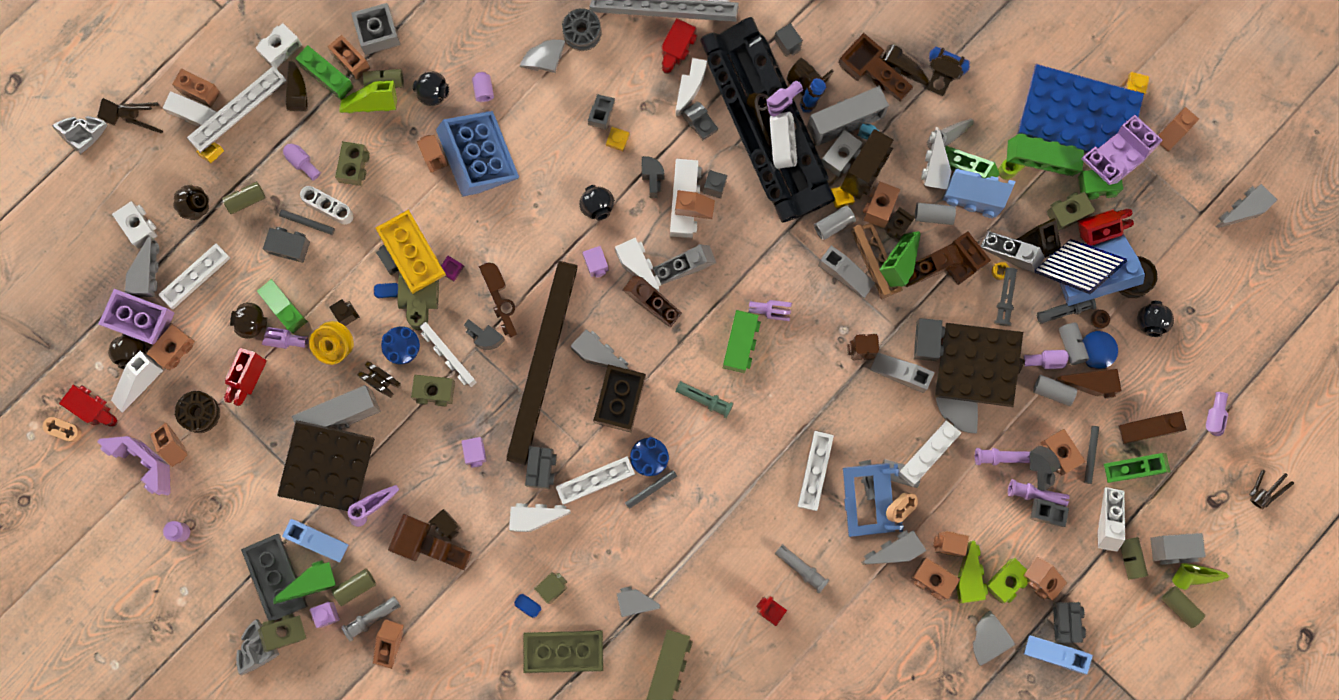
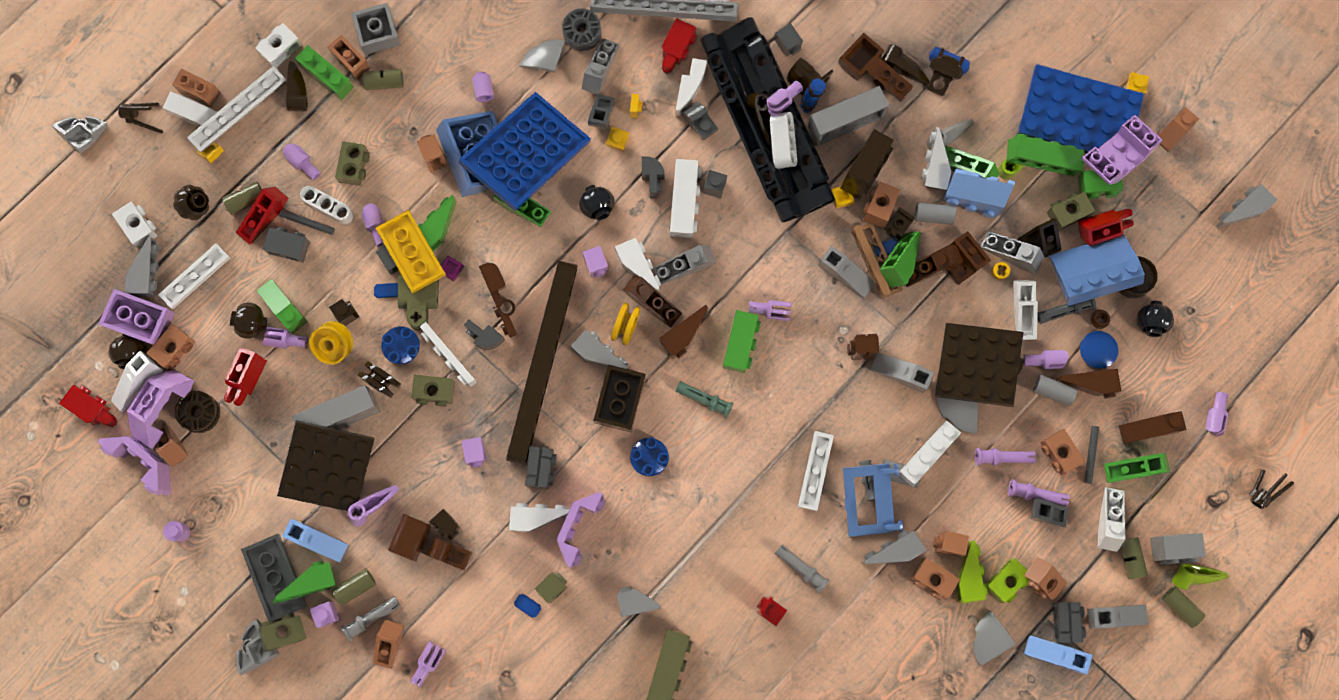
light nougat beam [43,417,81,442] -> none
dark brown slope [97,98,119,126] -> none
lime slope [339,81,397,113] -> none
black plant [413,71,449,106] -> none
olive tile [523,631,603,673] -> none
white plate [556,456,635,505] -> none
dark grey bar [625,470,677,509] -> none
nougat slope [675,190,715,219] -> none
light grey pin [814,205,856,240] -> none
white brick [822,130,862,177] -> none
medium azure plate [857,123,880,140] -> none
light nougat beam [886,493,918,523] -> none
dark grey brick [914,318,945,361] -> none
dark grey pin [994,267,1018,326] -> none
dark grey brick [1030,446,1061,491] -> none
piece [1034,239,1127,294] -> none
light grey pin [1059,323,1089,365] -> none
none -> lavender slope [127,369,195,449]
none -> red slope [236,186,289,245]
none -> lavender arm [362,204,384,247]
none -> lavender arm [410,641,446,687]
none -> bright green slope [418,195,457,252]
none -> blue plate [459,92,591,211]
none -> bright green slope [493,195,551,227]
none -> lavender slope [557,492,606,569]
none -> light grey slope [582,38,620,94]
none -> yellow wheel [611,302,641,346]
none -> yellow plate [630,93,643,118]
none -> reddish brown slope [659,305,708,359]
none -> blue piece [874,239,899,257]
none -> white slope [1013,280,1038,340]
none -> light grey slope [1087,604,1149,629]

